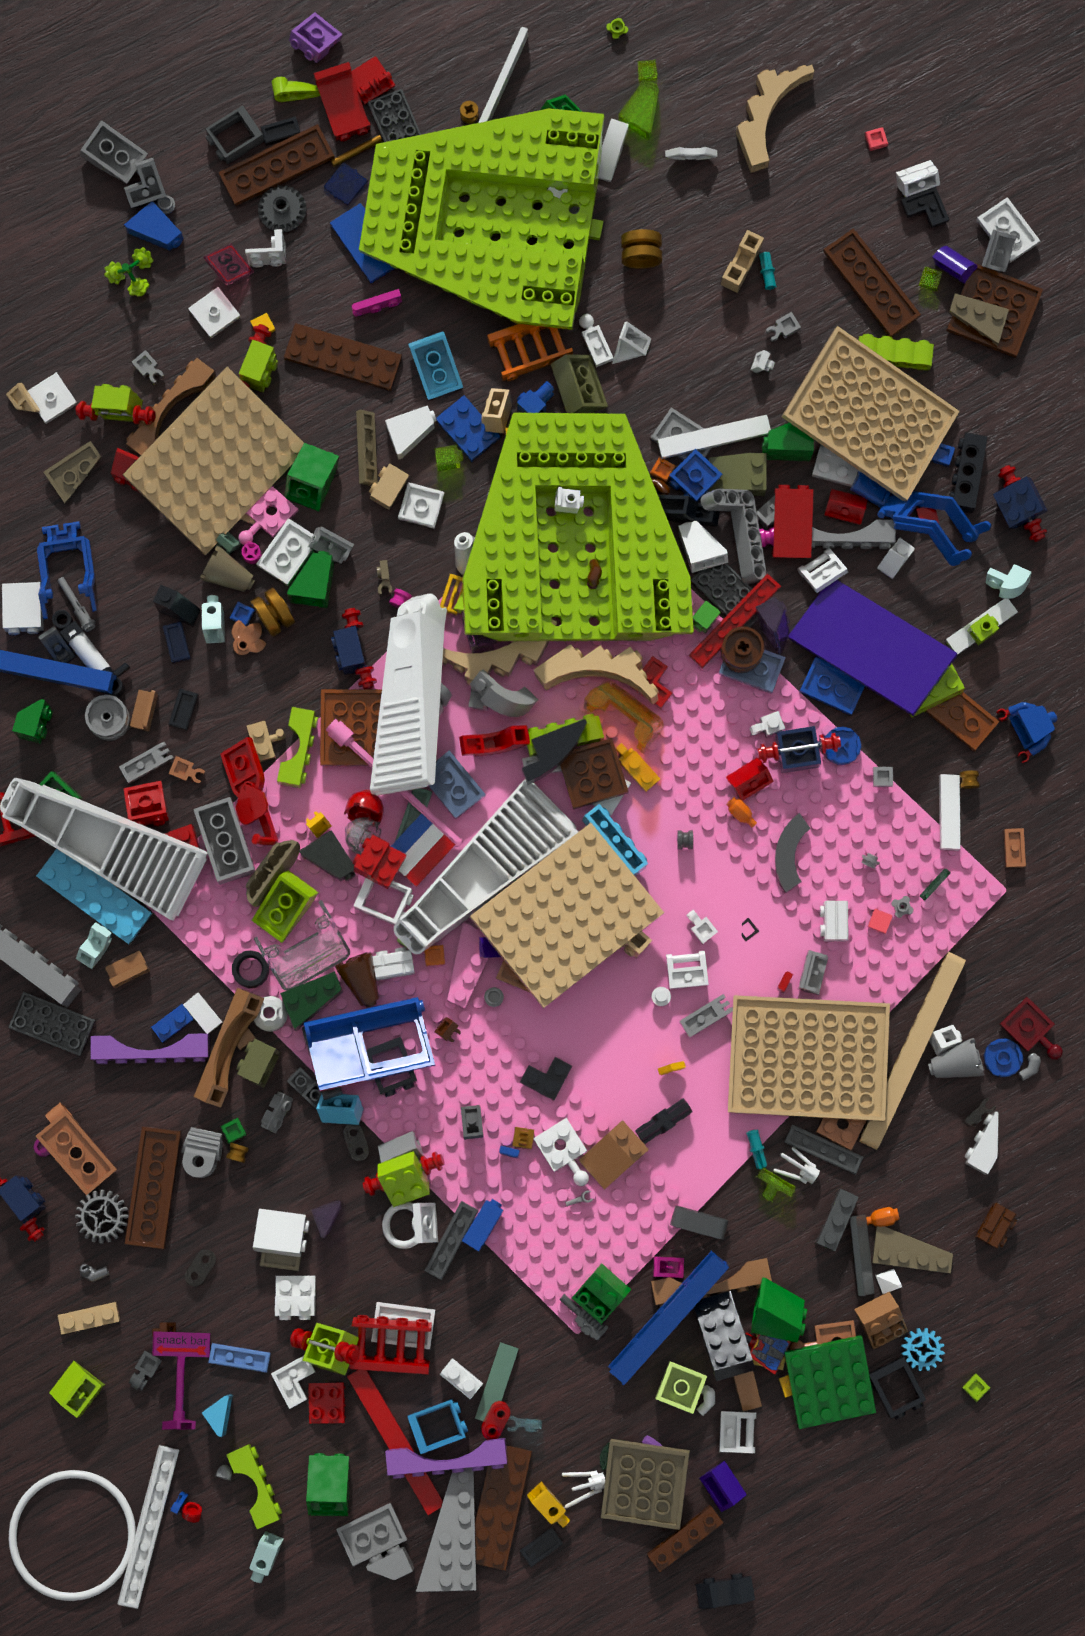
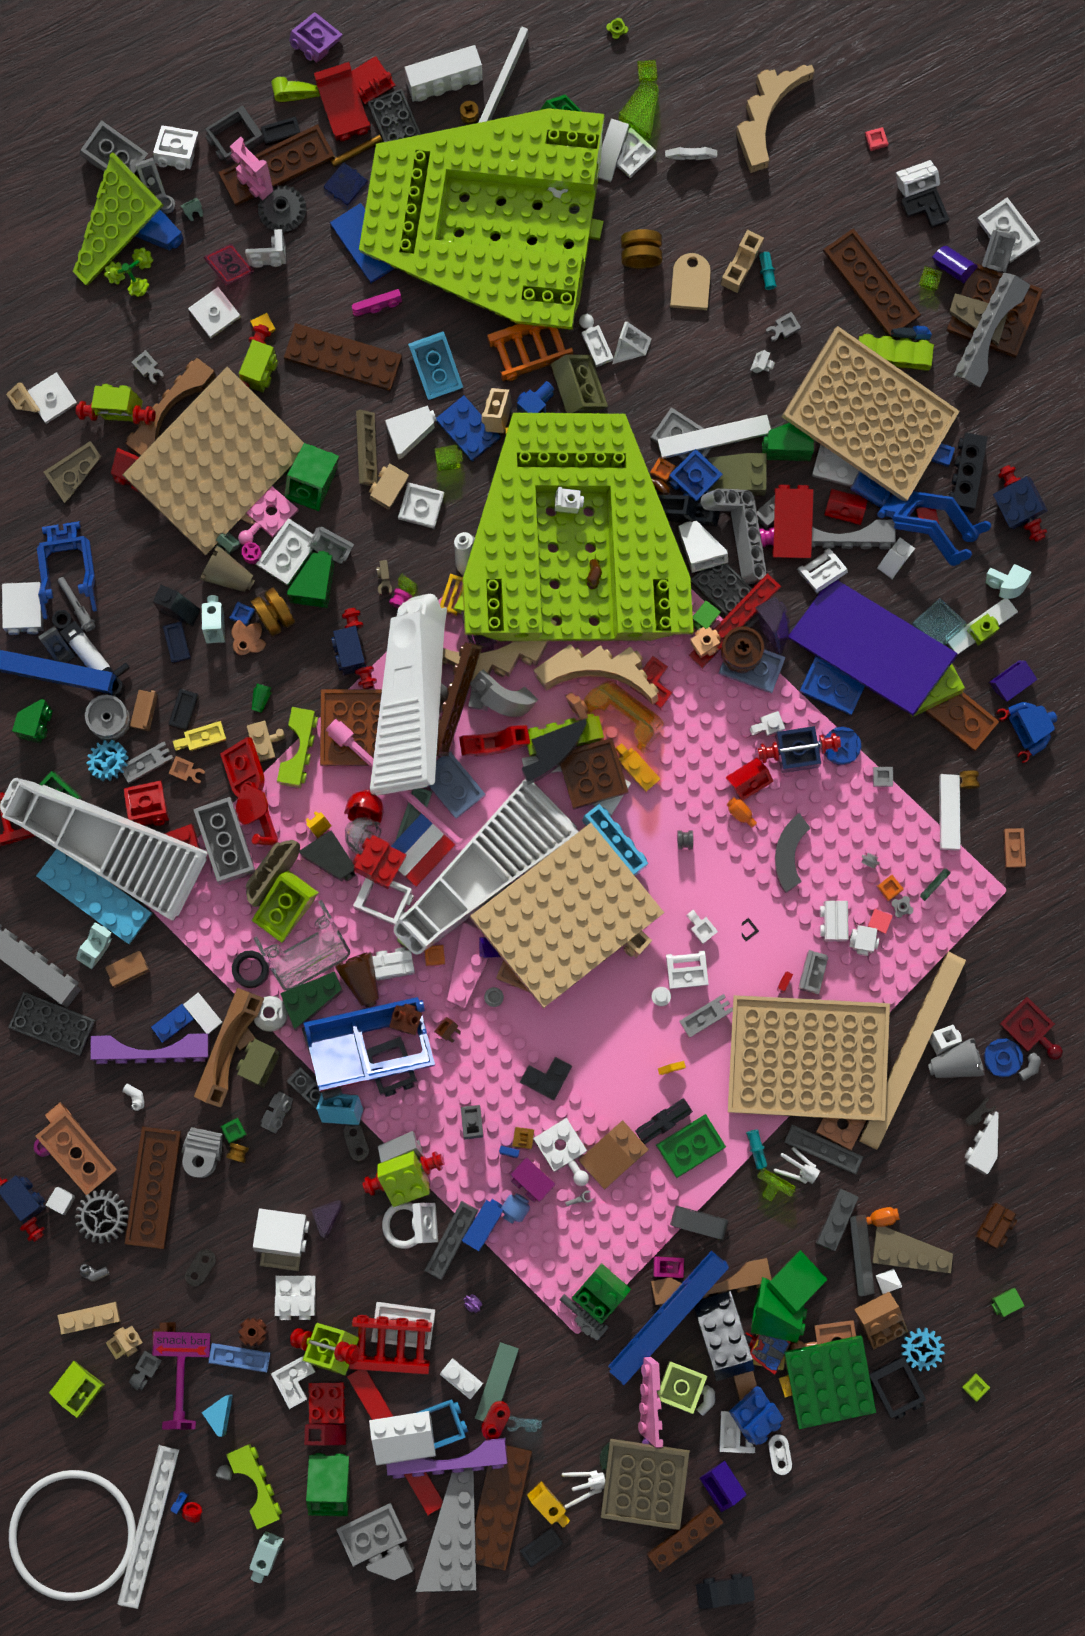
none -> white piece [46,1187,75,1215]
none -> lime wing [73,152,164,286]
none -> medium azure gear [86,740,129,781]
none -> tan brick [106,1326,143,1359]
none -> white arm [122,1084,145,1111]
none -> white plate [153,126,198,170]
none -> light yellow plate [173,721,226,751]
none -> sand green tile [180,198,203,221]
none -> bright pink piece [230,137,273,201]
none -> copper brick [238,1318,268,1346]
none -> green cone [251,684,272,713]
none -> dark red slope [304,1424,346,1445]
none -> white slope [369,1411,436,1465]
none -> copper brick [389,1004,422,1035]
none -> clear neon green plate [397,574,418,595]
none -> white brick [404,45,483,102]
none -> reddish brown plate [436,642,482,756]
none -> medium lavender plate [463,1294,482,1313]
none -> medium blue head [501,1193,530,1224]
none -> magenta brick [510,1157,556,1203]
none -> nougat plate [565,692,588,720]
none -> white wing [617,128,656,178]
none -> bright pink wing [638,1357,663,1448]
none -> green tile [656,1114,726,1179]
none -> tan tile [670,253,710,310]
none -> light nougat brick [690,627,721,658]
none -> blue plate [729,1386,784,1445]
none -> green tile [766,1250,827,1314]
none -> white plate [768,1434,792,1475]
none -> white brick [849,925,879,956]
none -> orange tile [876,875,904,902]
none -> piece [891,326,932,340]
none -> clear light blue tile [913,598,967,645]
none -> light grey arch [954,273,1030,387]
none -> dark purple brick [989,660,1037,701]
none -> bright green brick [991,1288,1024,1317]

